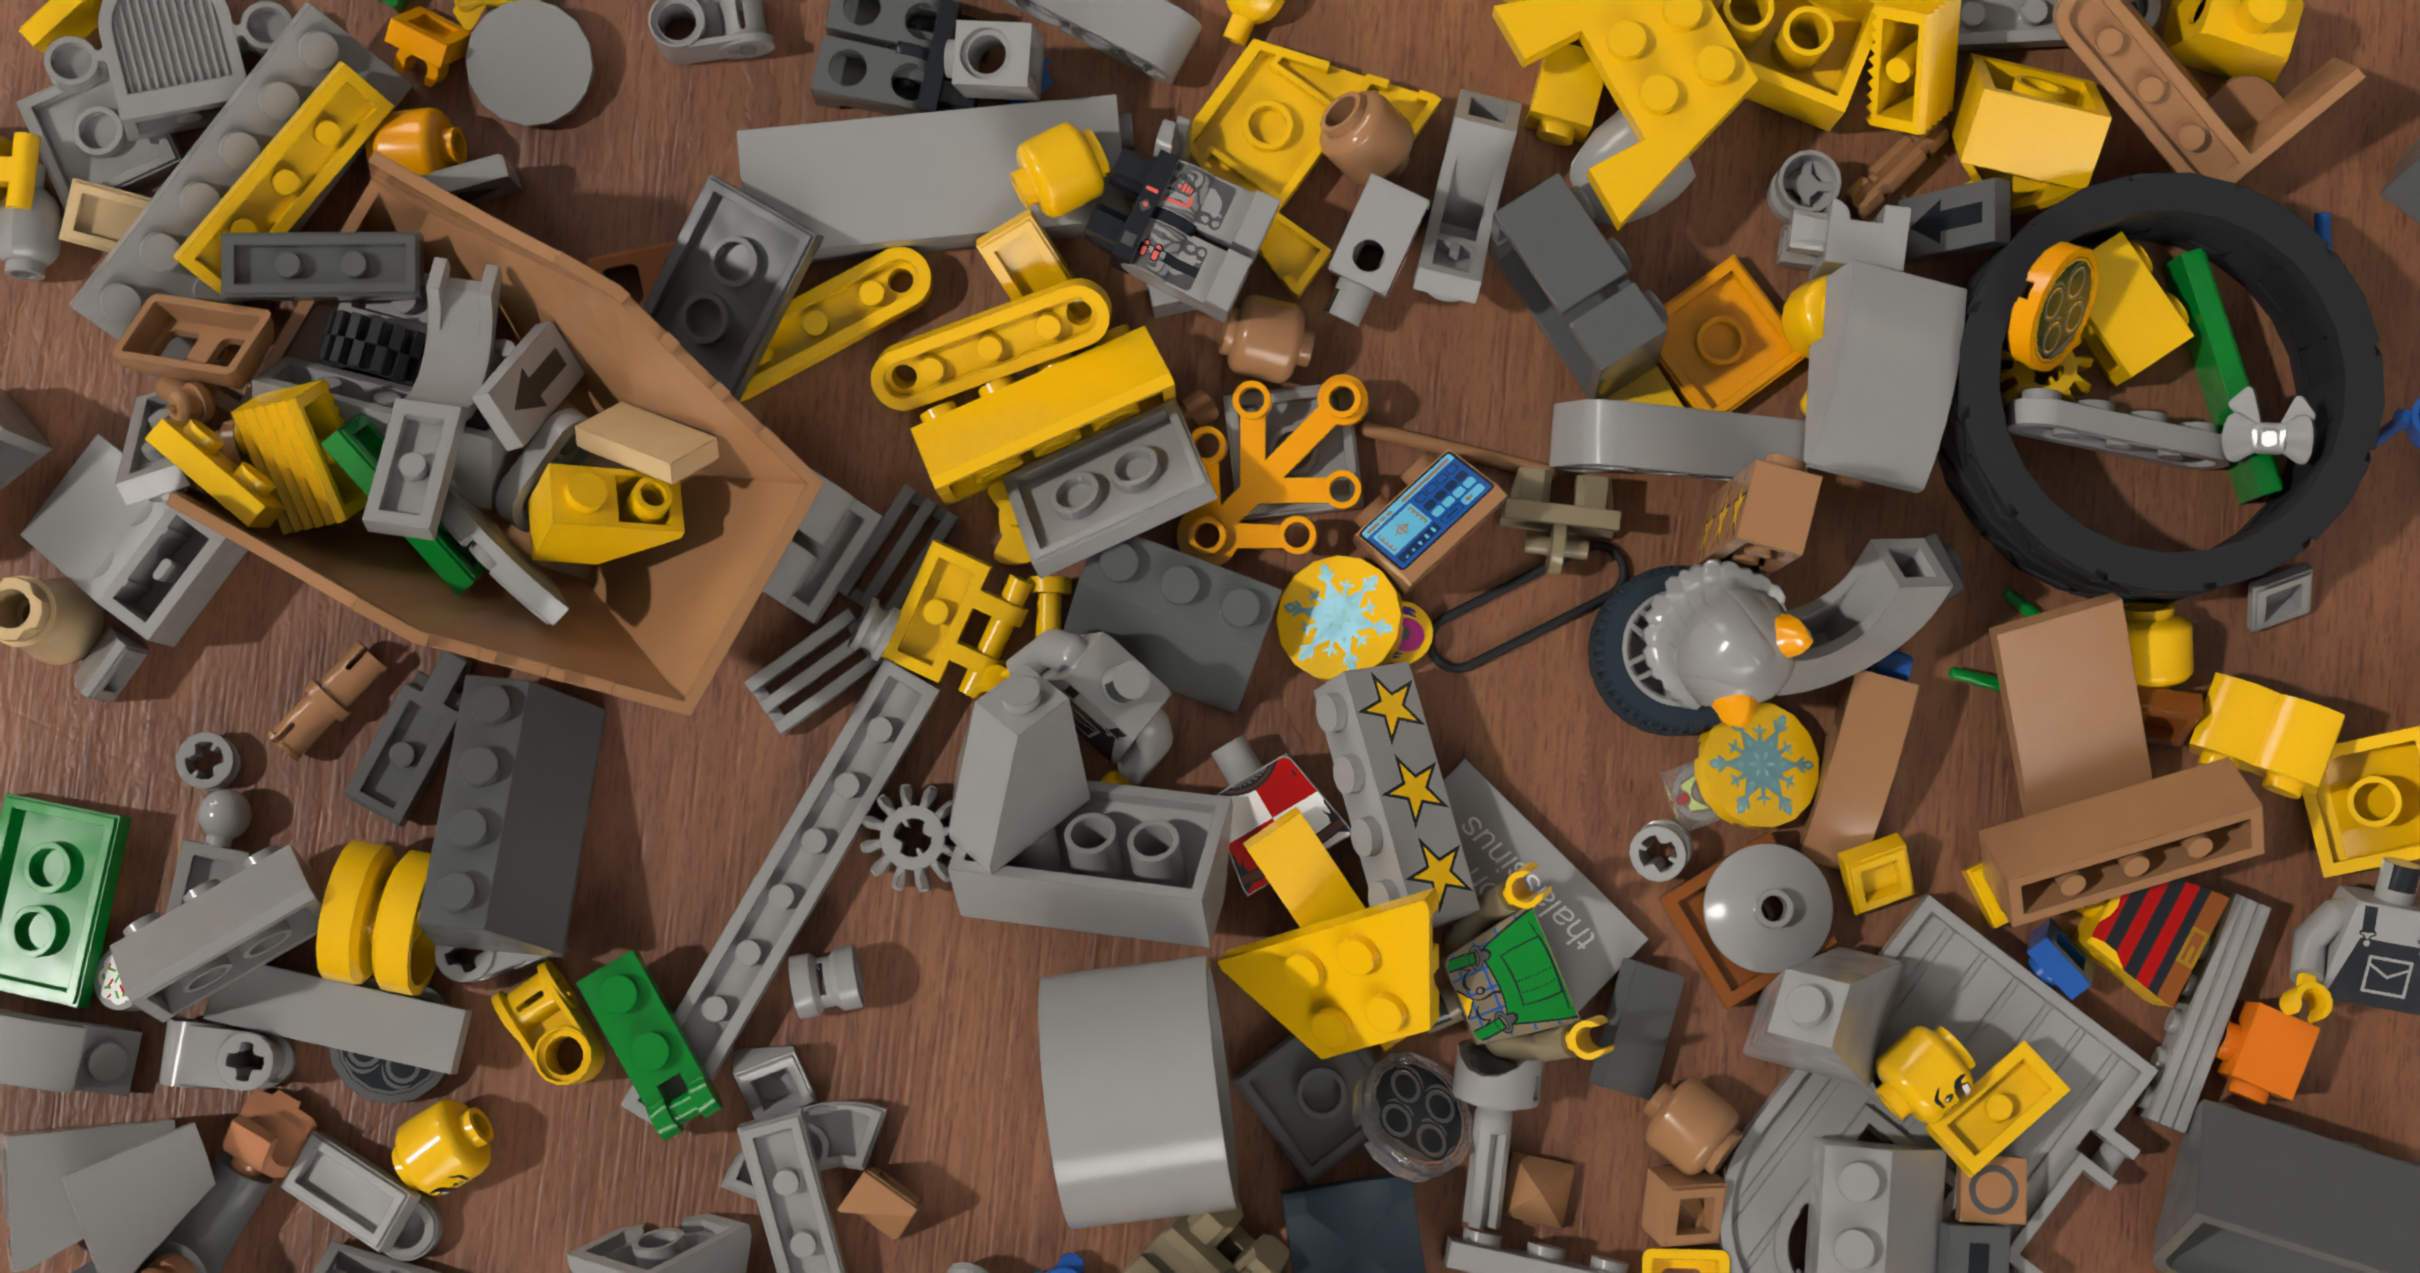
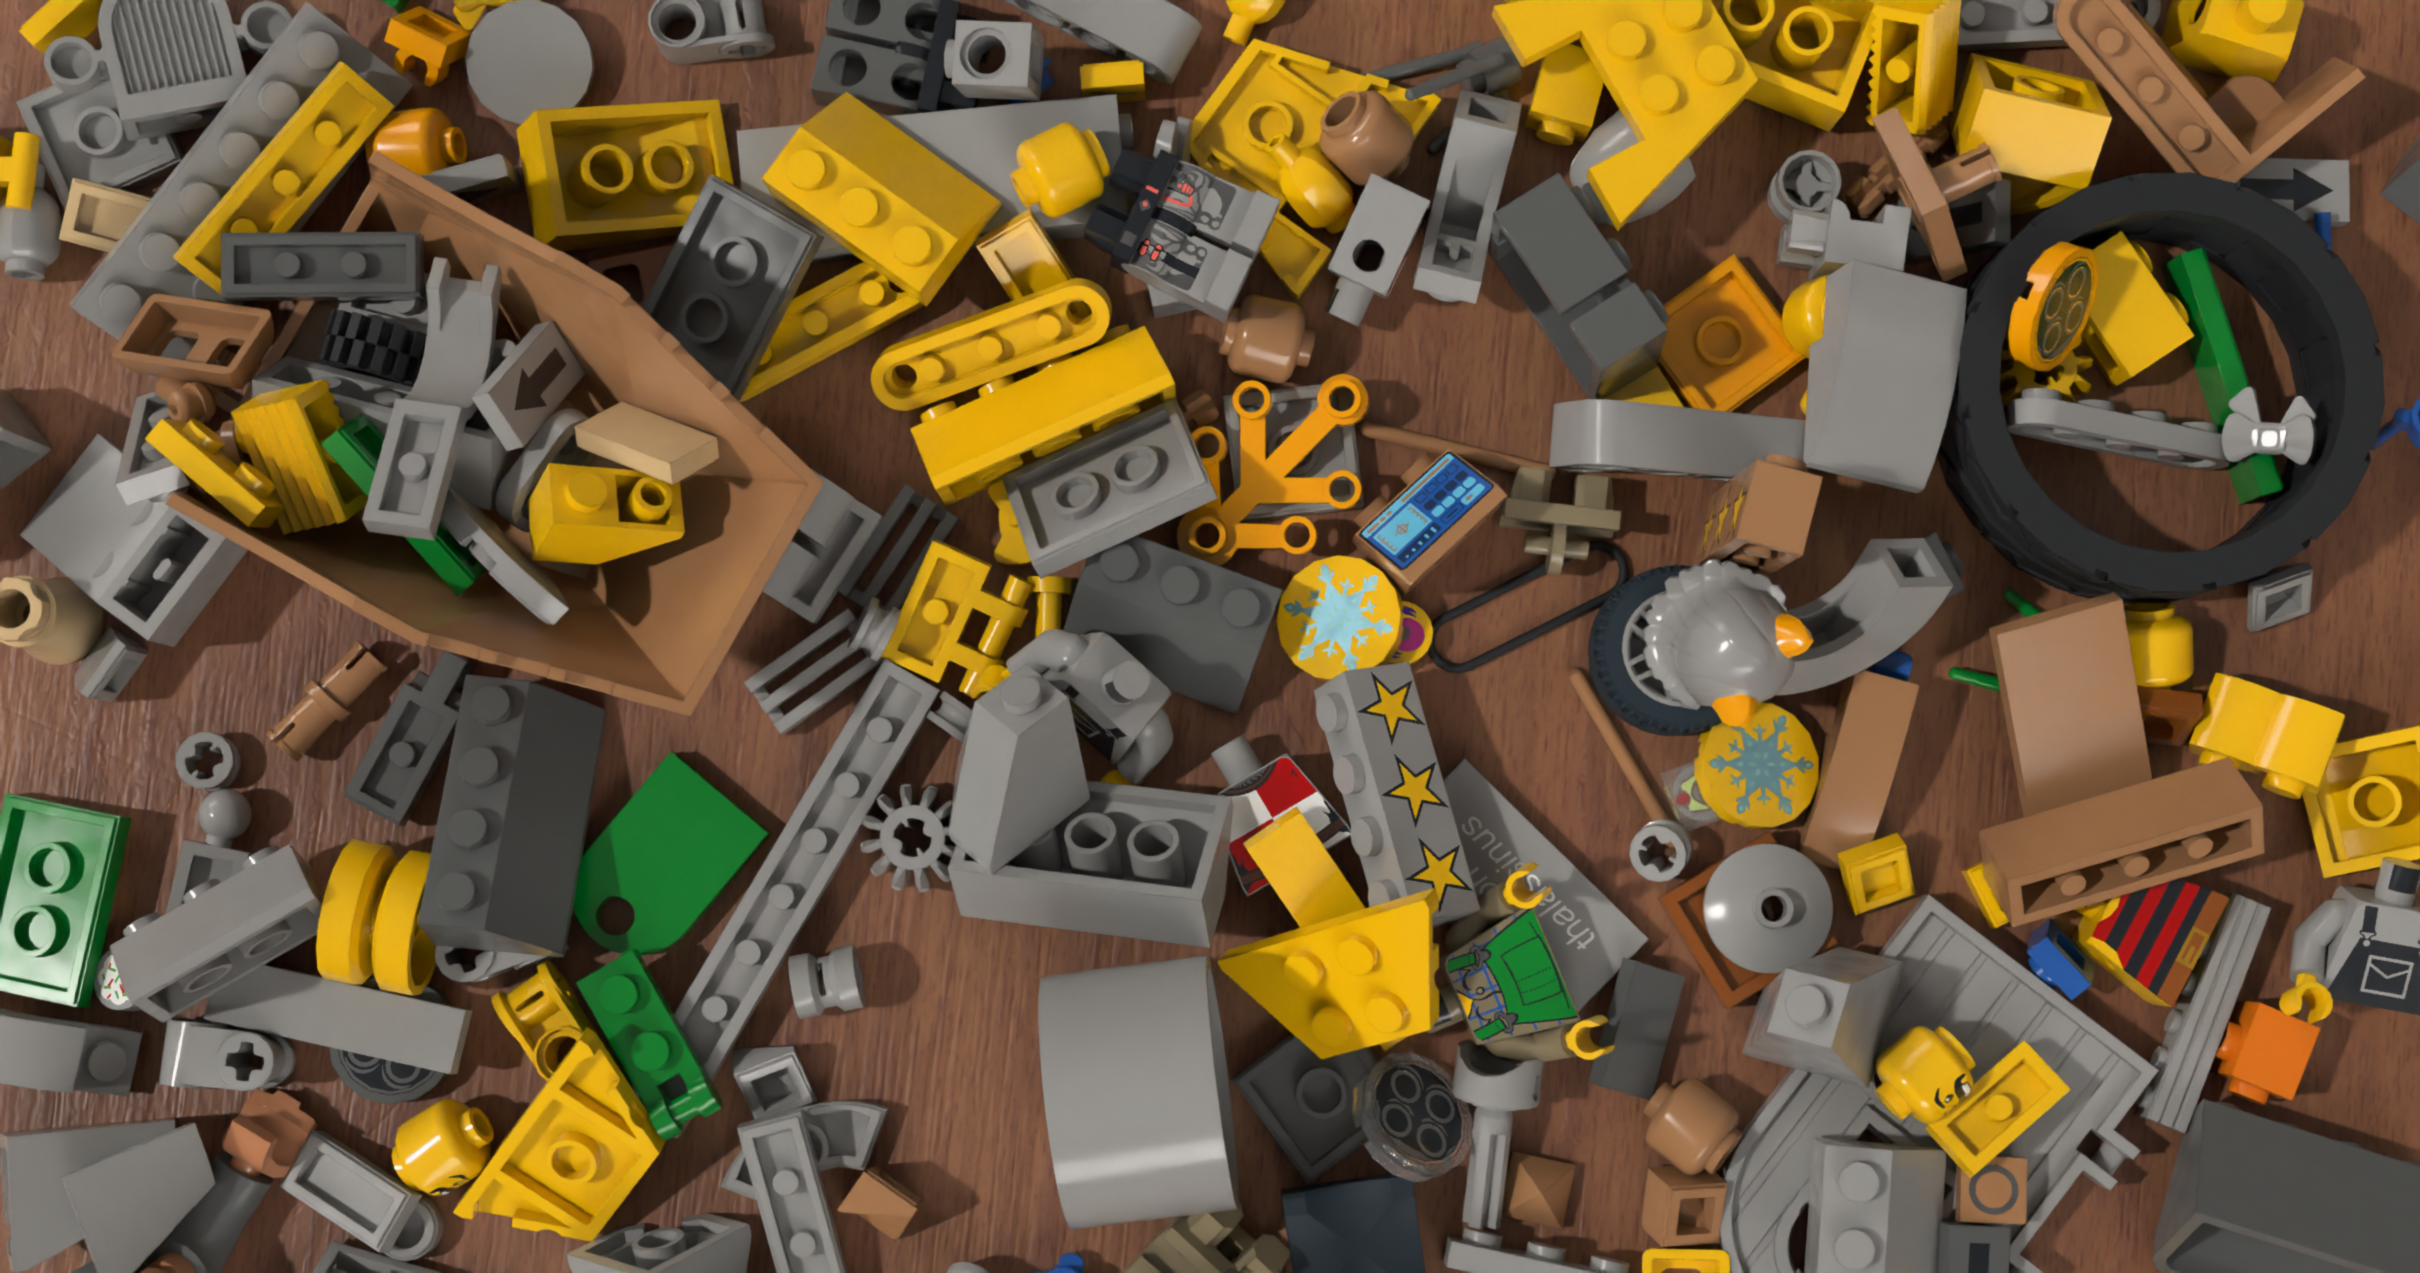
none -> yellow wing [453,1027,665,1242]
none -> yellow slope [516,99,734,251]
none -> green tile [573,752,772,955]
none -> yellow slope [761,91,1002,307]
none -> light grey bush [925,691,972,743]
none -> yellow tile [1080,60,1146,103]
none -> yellow plant [1264,132,1356,234]
none -> dark grey plant [1360,36,1522,154]
none -> medium nougat axle [1568,667,1675,851]
none -> medium nougat tile [1872,107,2002,282]
none -> light grey tile [2236,158,2350,227]

